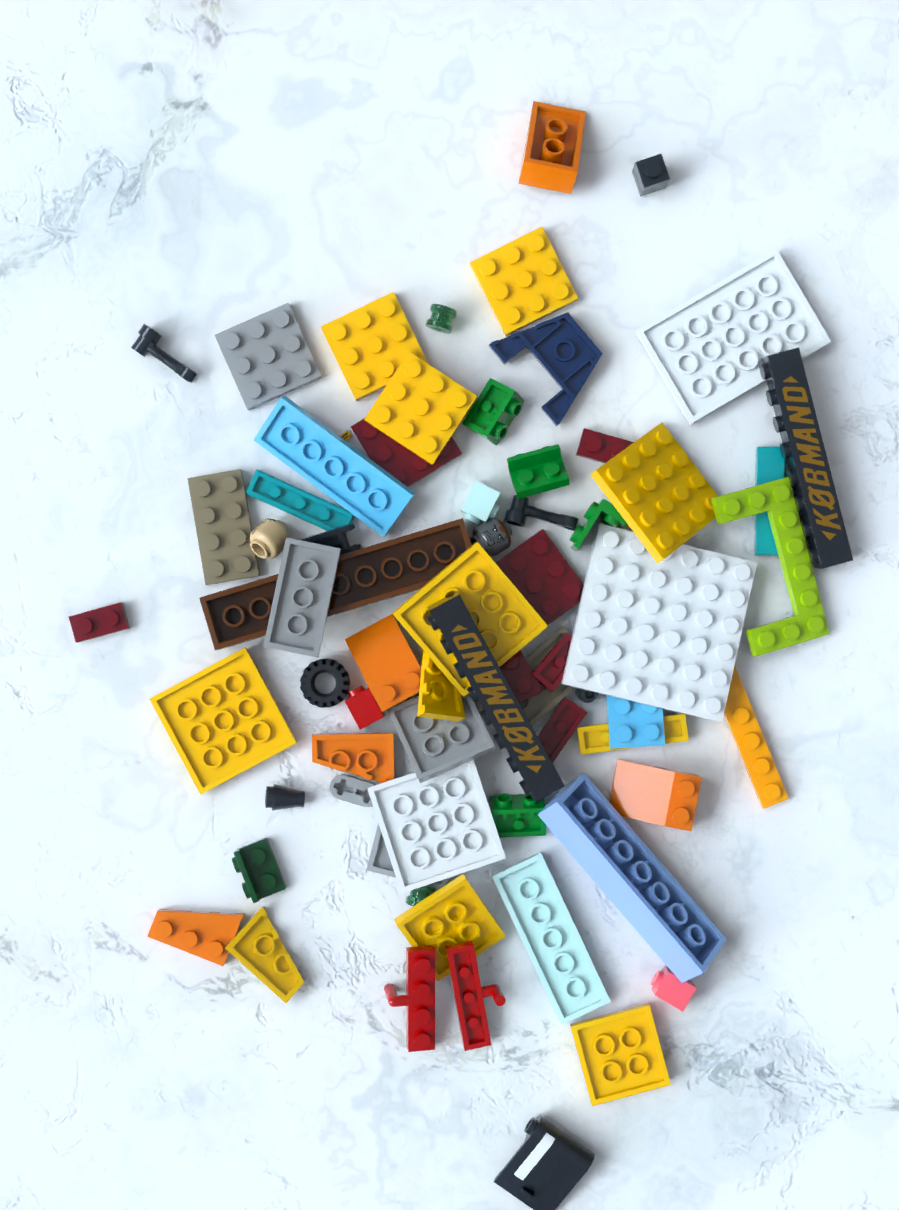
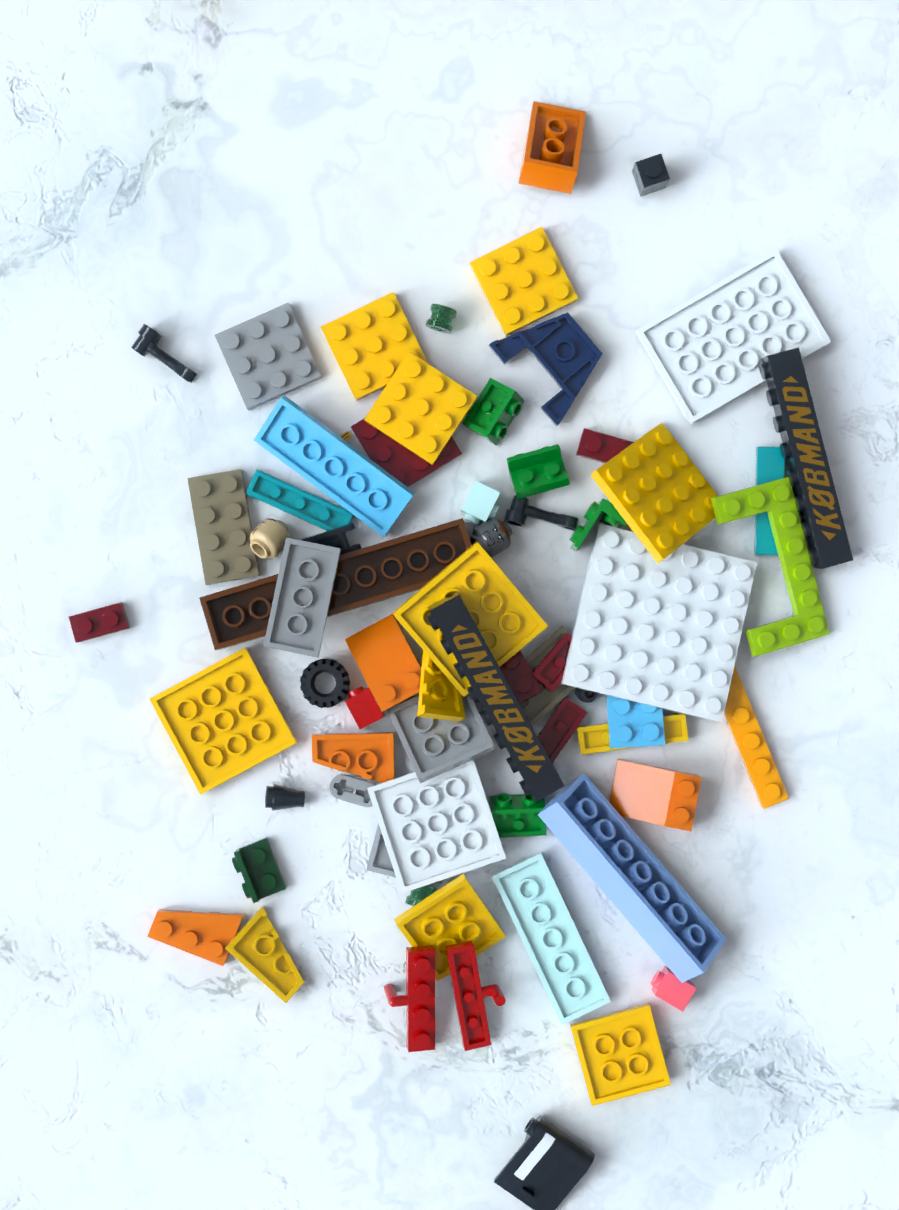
dark red plate [496,529,584,625] -> none

